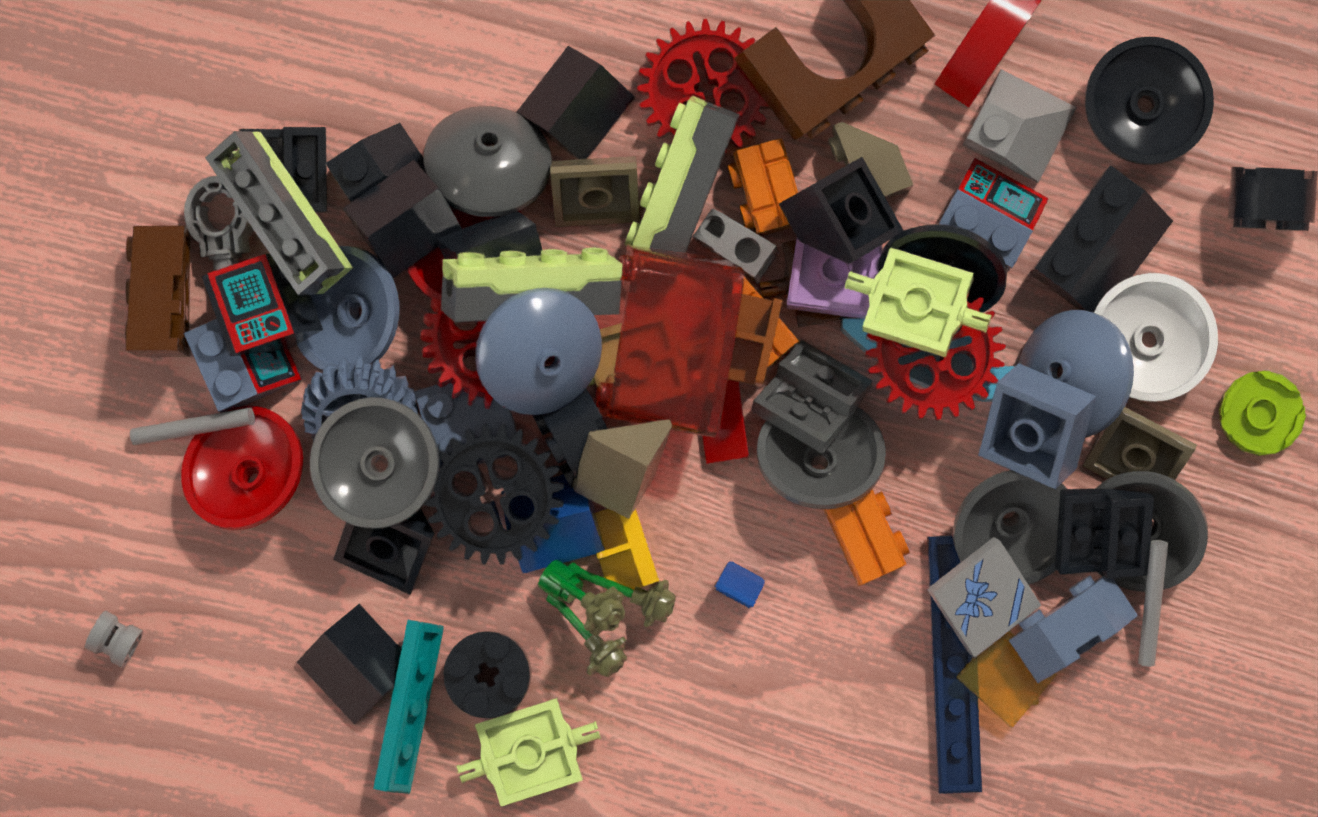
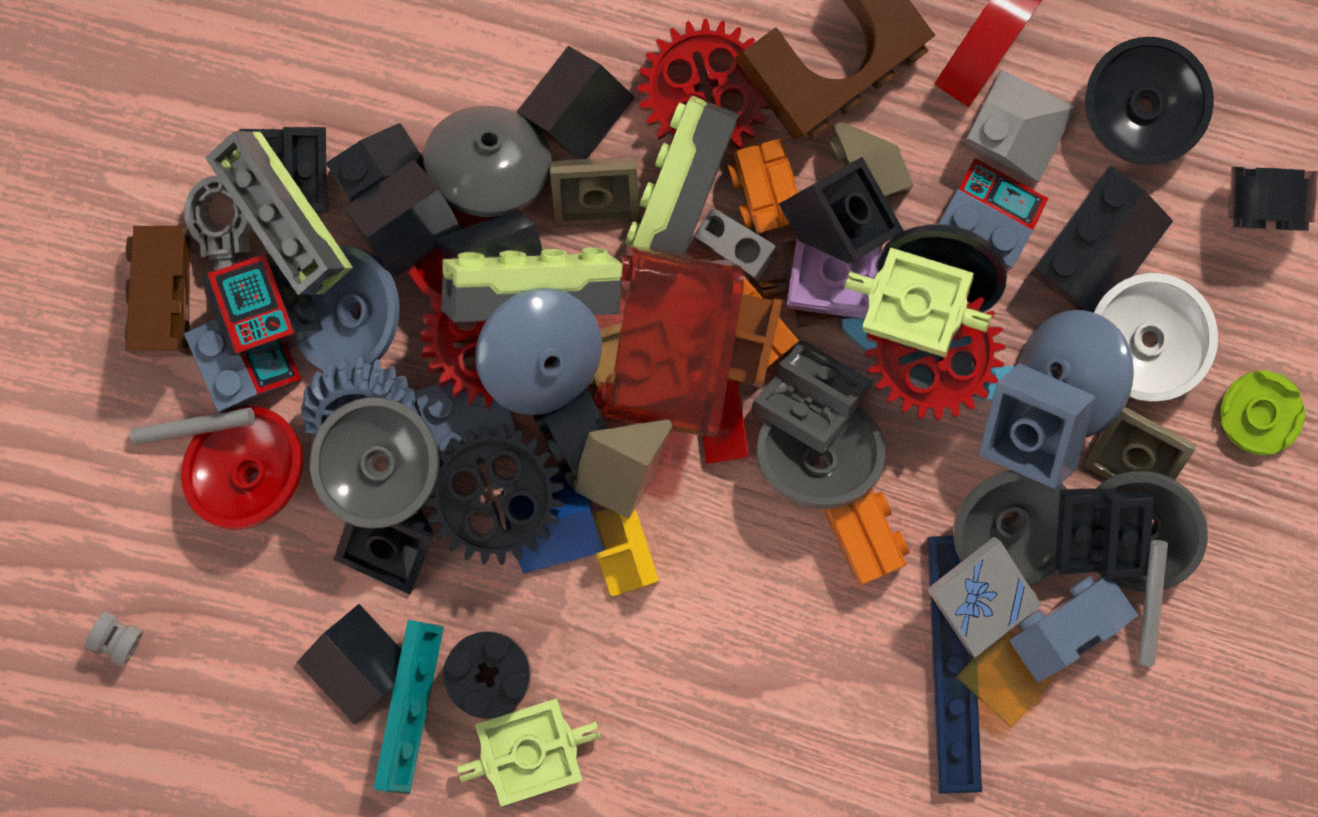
olive plant [538,559,676,677] -> none
blue slope [714,561,765,608] -> none

